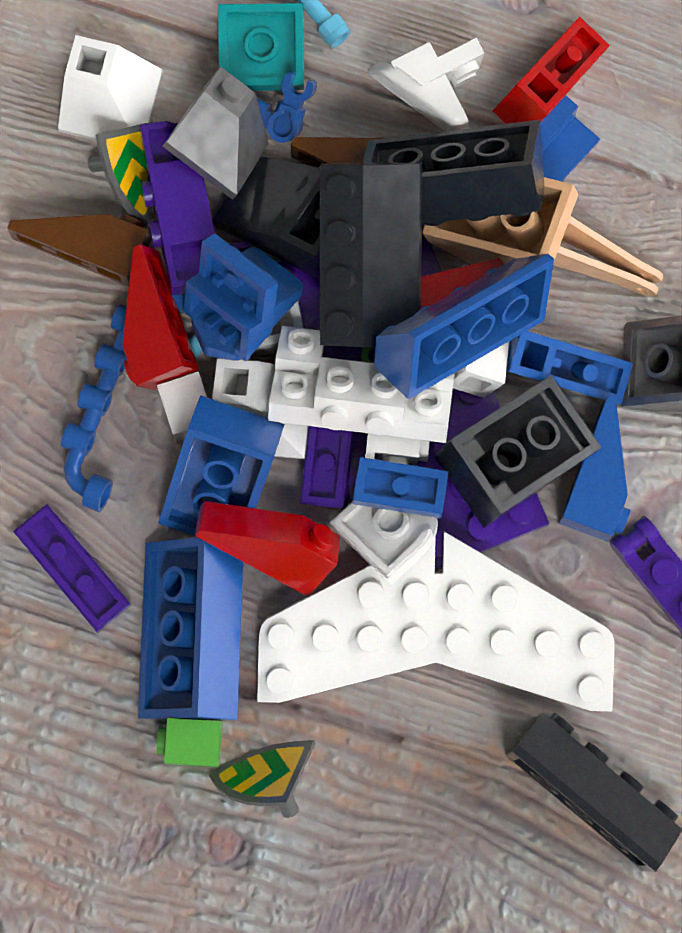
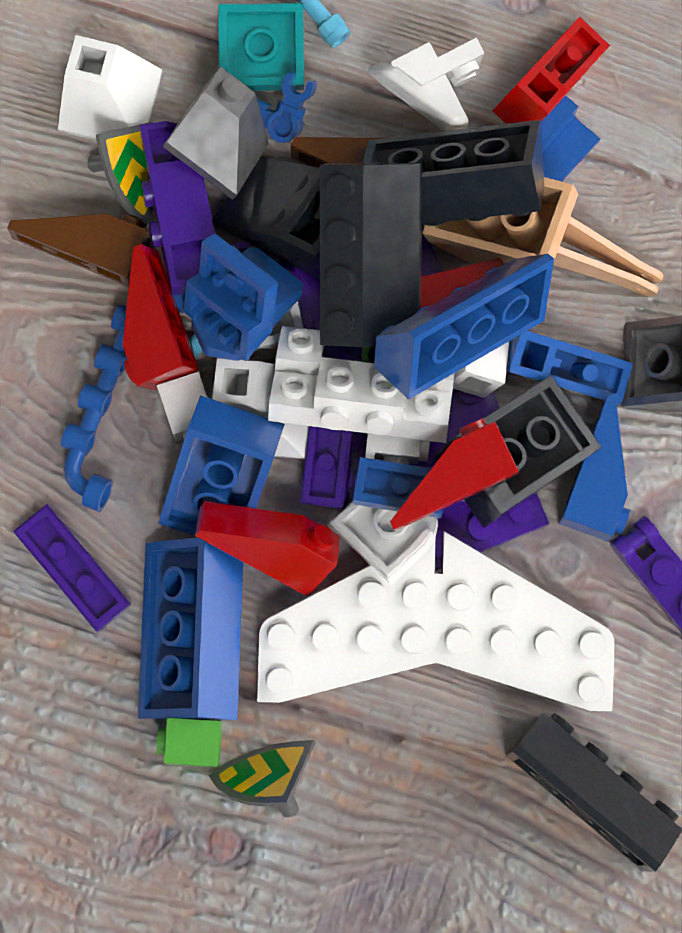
none -> red slope [390,418,519,530]

